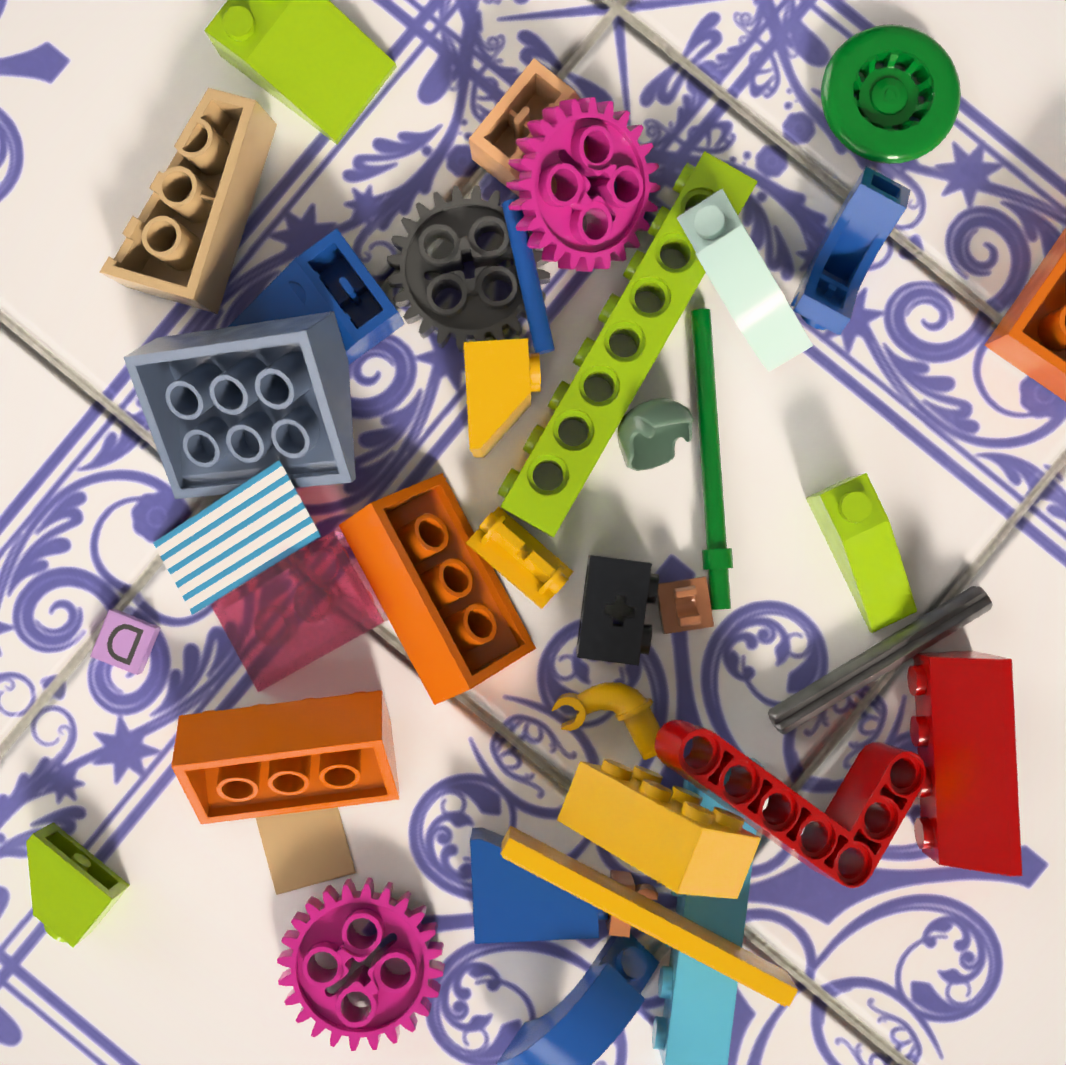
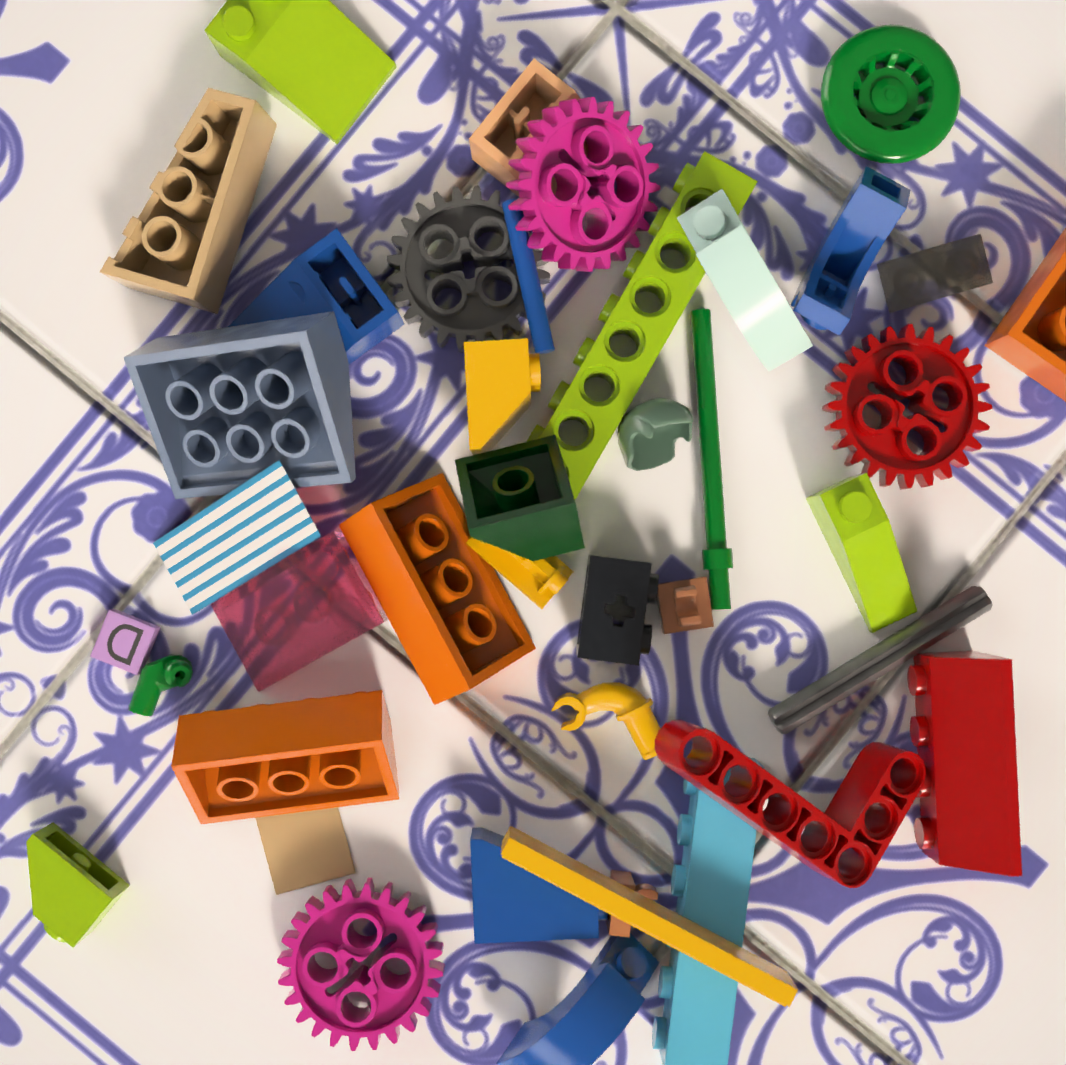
yellow brick [557,758,761,899] -> none
none -> green arm [128,654,193,716]
none -> dark green slope [455,435,585,561]
none -> red gear [822,324,992,490]
none -> clear smoke slope [877,234,993,313]

